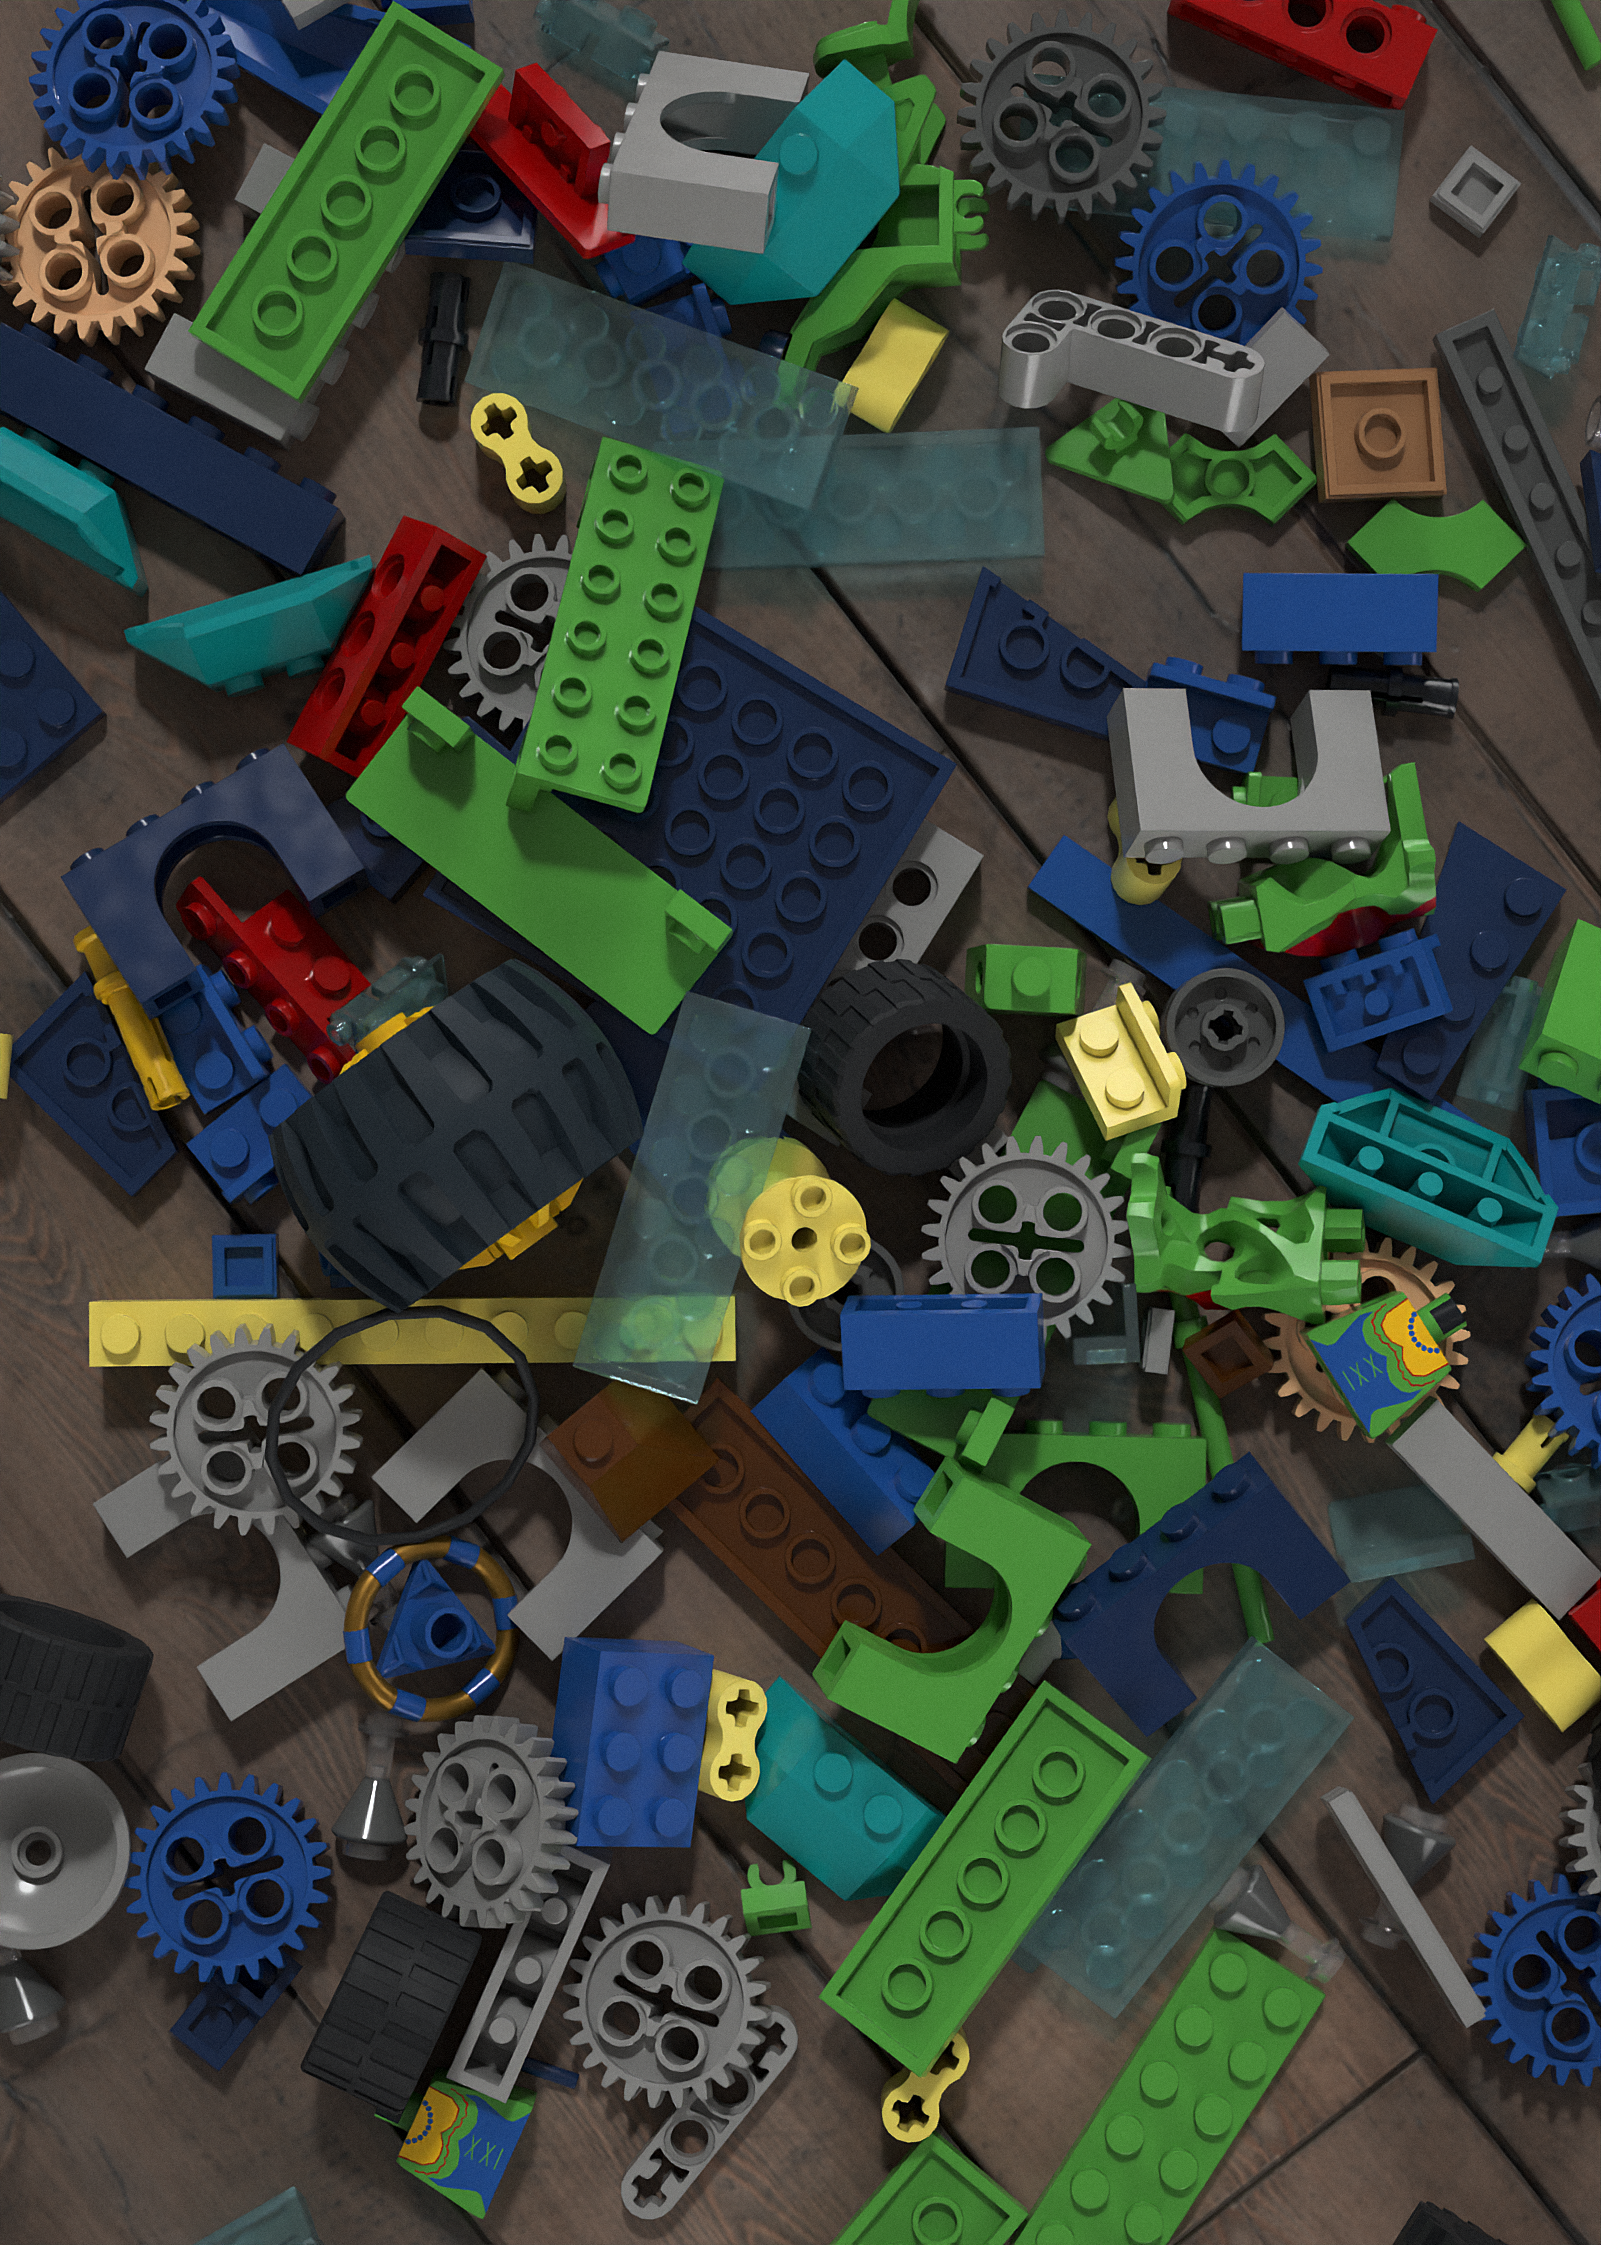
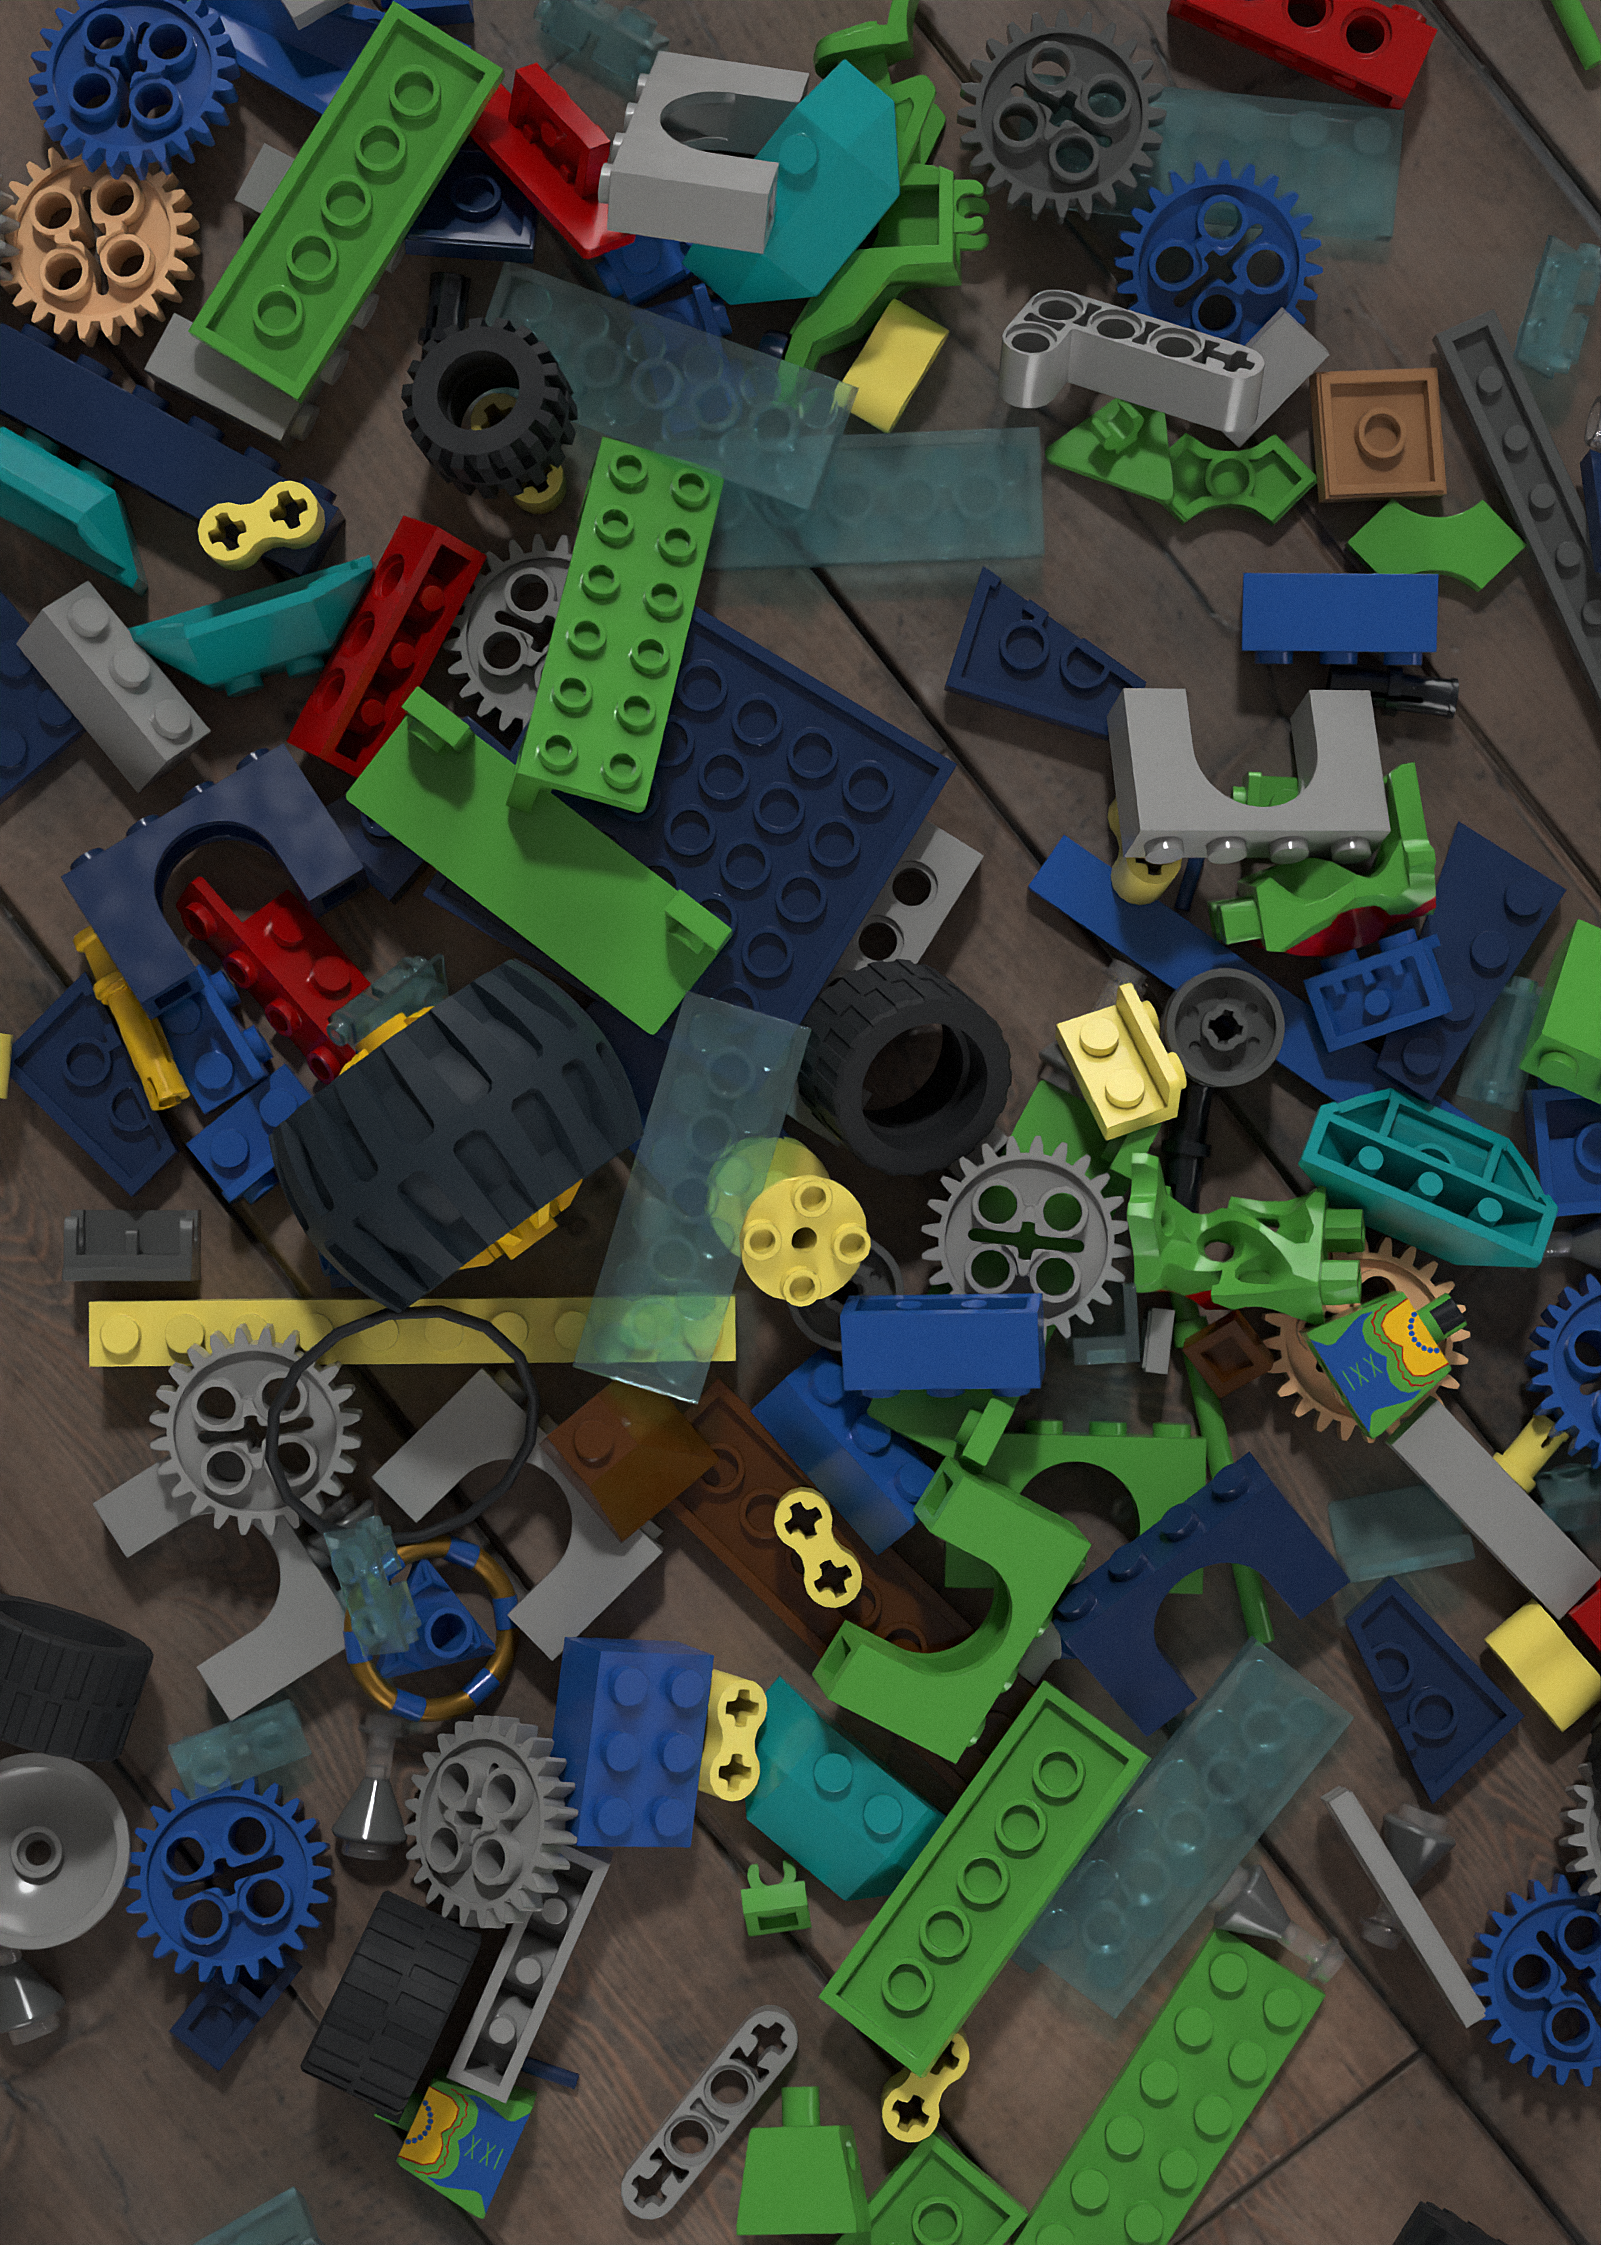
blue tile [212,1234,280,1299] -> none
light grey gear [563,1895,772,2108] -> none
bright green torso [964,944,1087,1018] -> none
blue bracket [1145,657,1277,776] -> none
light grey tile [1429,145,1521,239] -> none
none -> light grey brick [16,581,211,793]
none -> dark grey hinge [62,1210,201,1281]
none -> clear light blue hinge [168,1699,312,1801]
none -> light yellow axle [198,481,325,571]
none -> clear light blue hinge [324,1515,422,1656]
none -> black tyre [401,317,578,499]
none -> bright green torso [736,2086,871,2235]
none -> light yellow axle [774,1487,862,1608]
none -> dark blue piece [1174,858,1205,912]

